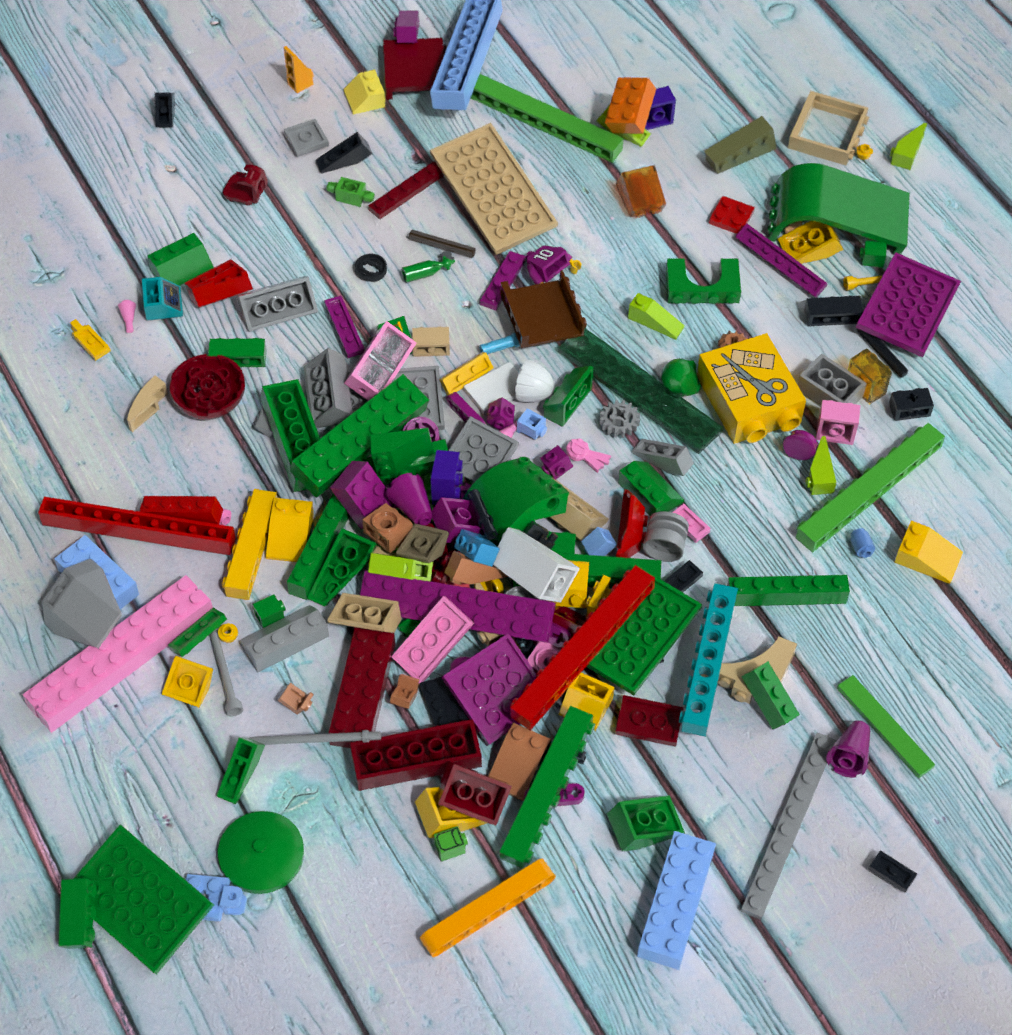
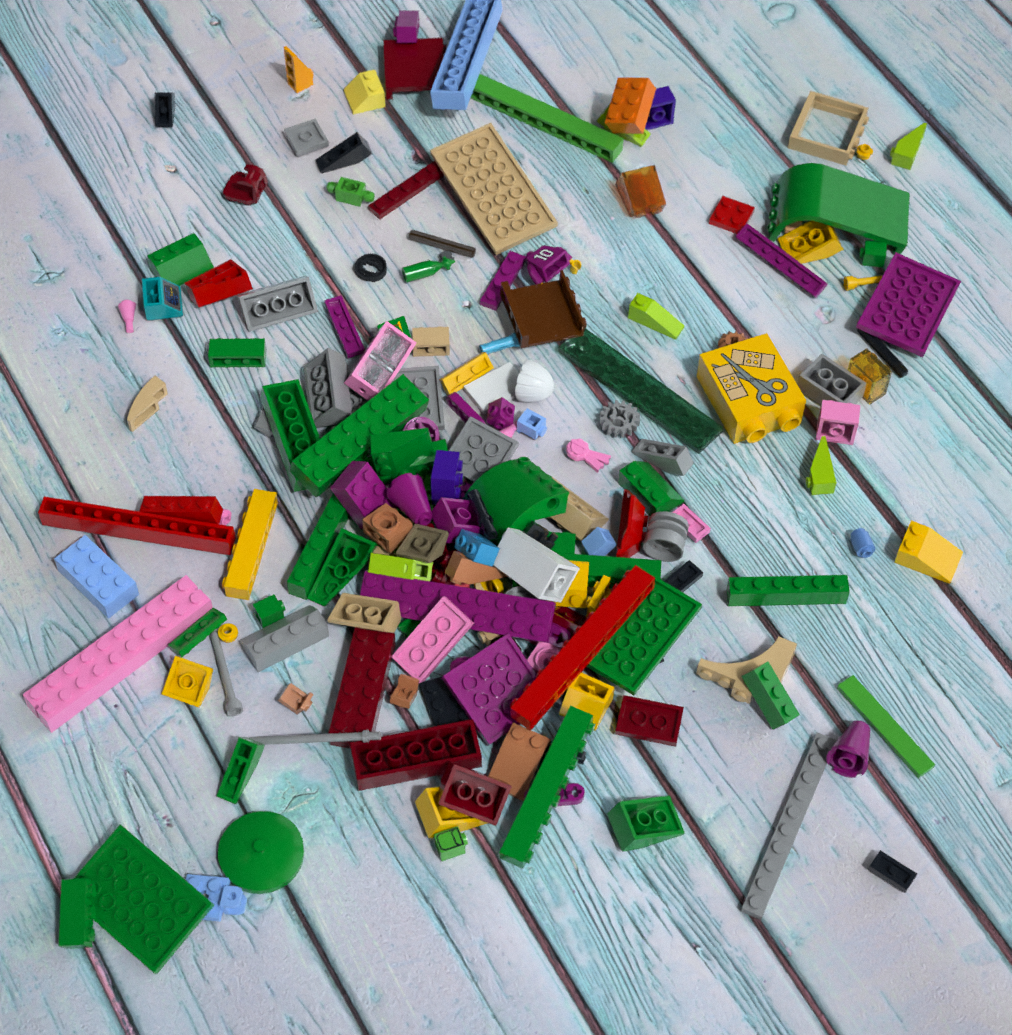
light grey wedge [42,559,122,648] -> none
yellow hinge [70,319,111,361] -> none
dark red brick [169,354,245,420] -> none
yellow slope [266,498,314,562] -> none
light orange beam [420,858,556,957] -> none
black bush [516,638,534,656] -> none
magenta brick [540,445,574,480] -> none
green slope [543,365,594,427] -> none
light blue brick [637,831,716,970] -> none
green helmet [661,358,701,397] -> none
green arch [666,258,741,304] -> none
teal brick [679,583,738,737] -> none
olive wedge [705,116,776,174] -> none
magenta piece [783,430,818,460] -> none
bright green brick [796,423,945,553] -> none
black brick [804,295,864,327] -> none
black brick [889,388,934,421] -> none

